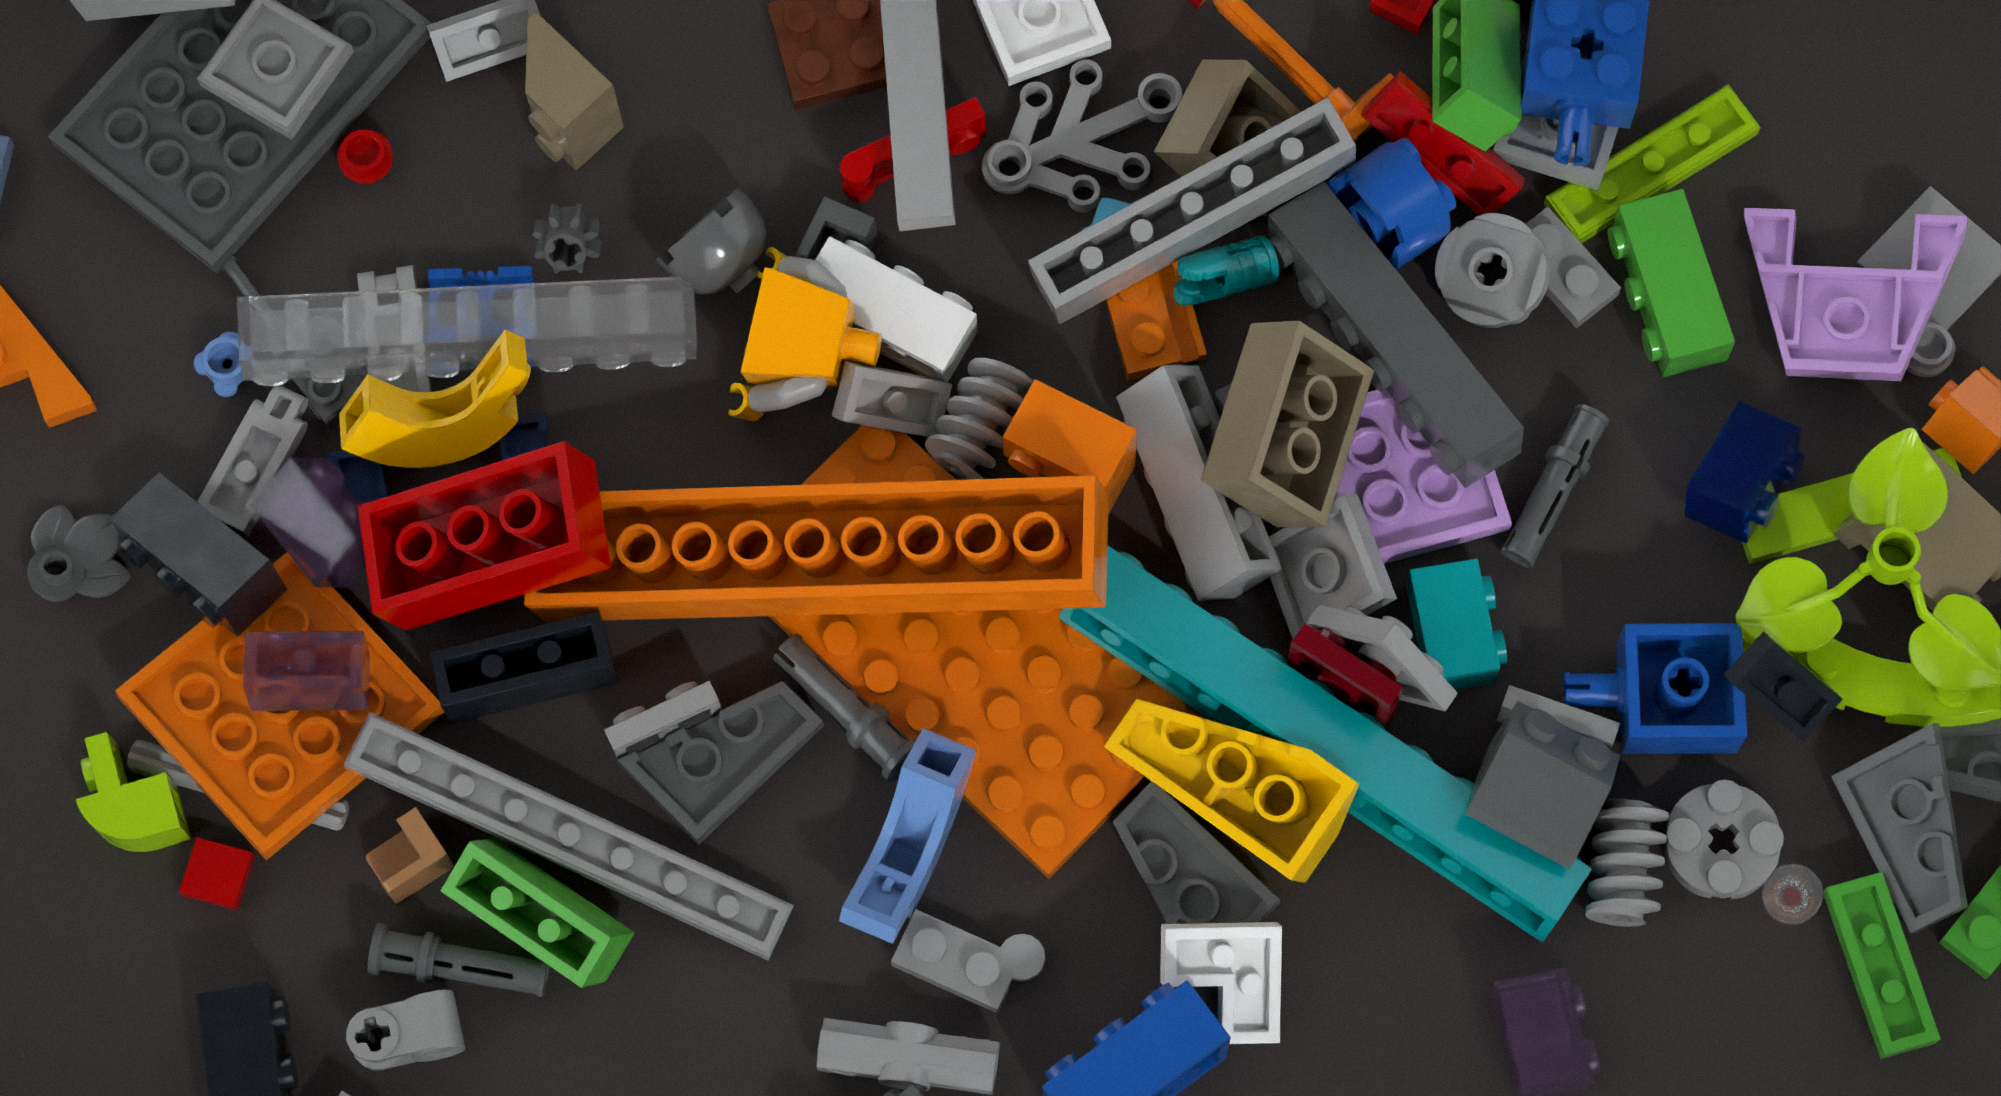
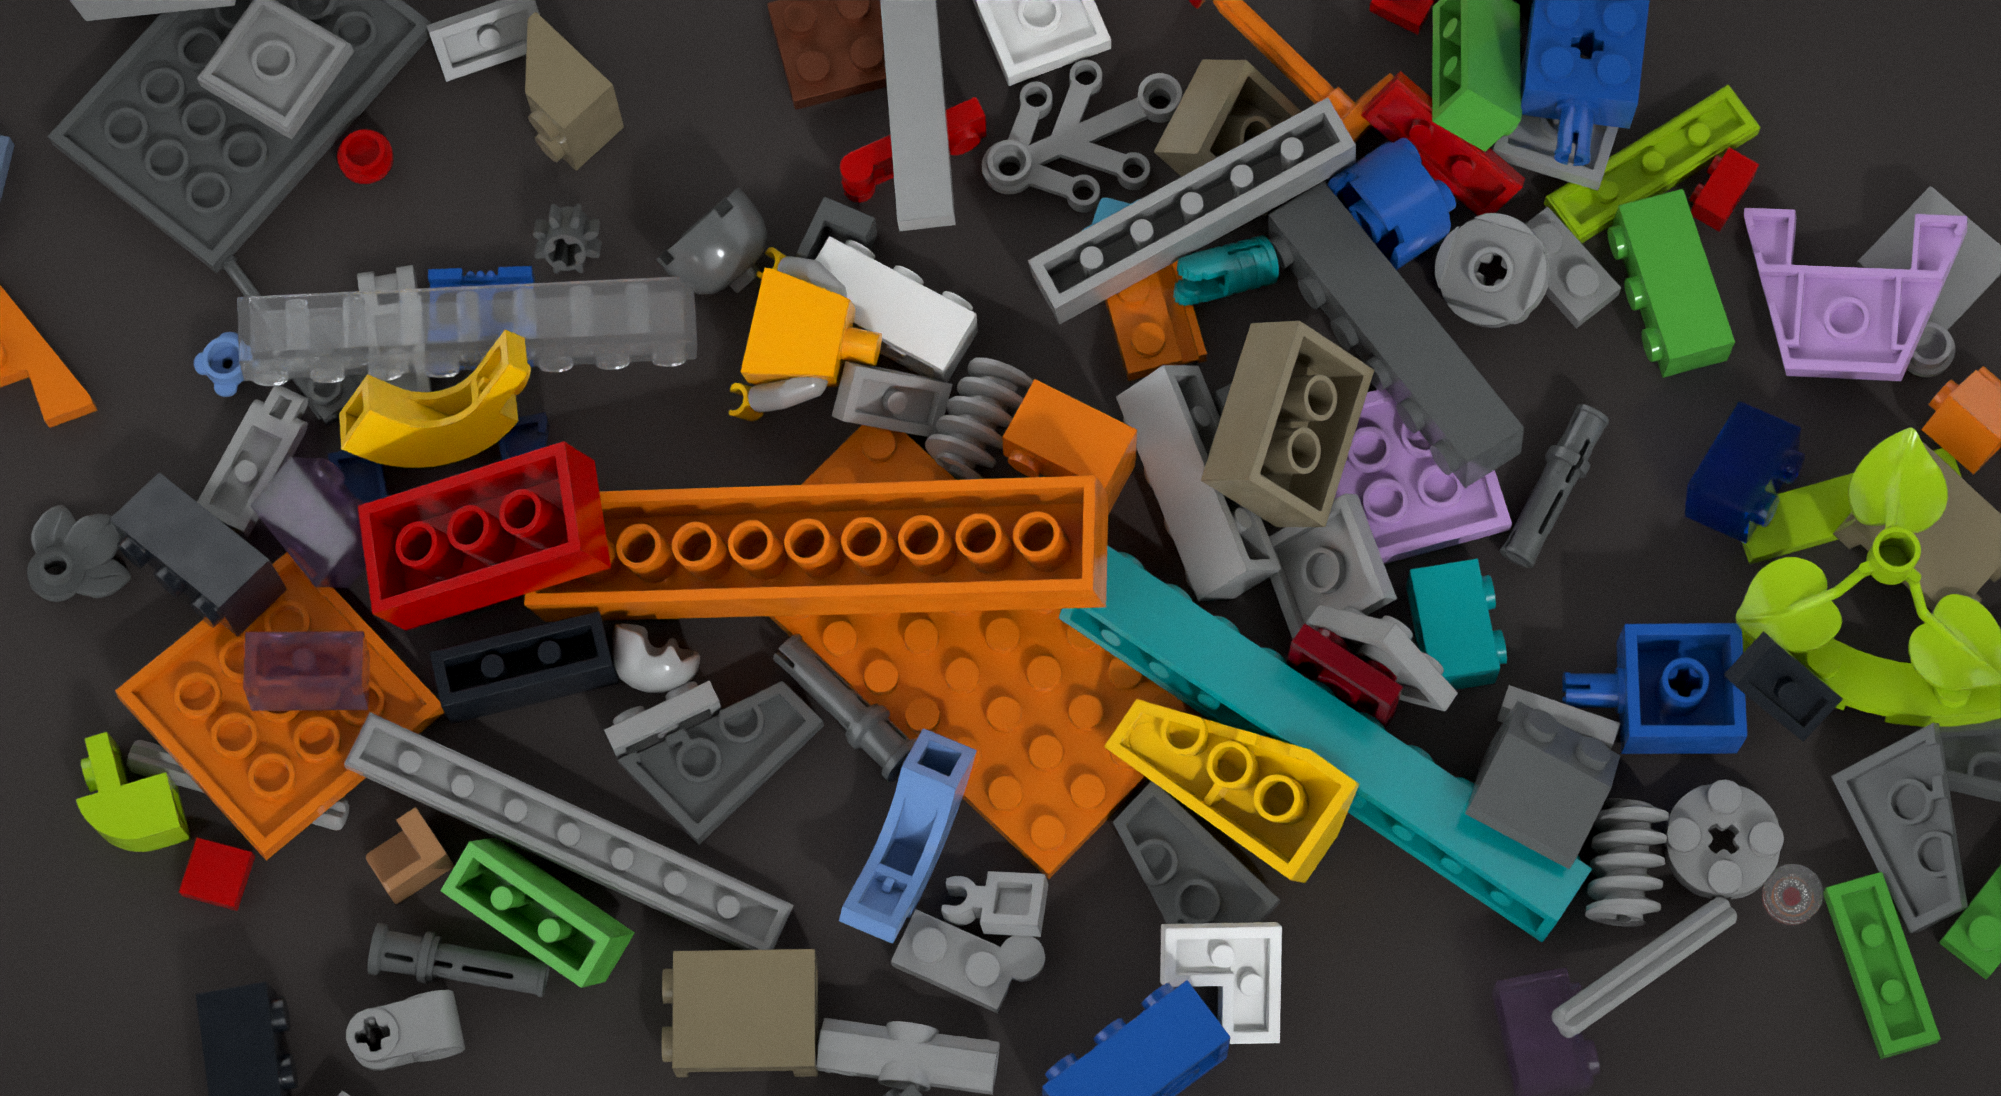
none -> light grey hair [611,623,700,693]
none -> dark tan panel [662,949,818,1077]
none -> light grey plate [941,871,1048,937]
none -> light grey axle [1551,896,1737,1038]
none -> red piece [1689,147,1759,232]

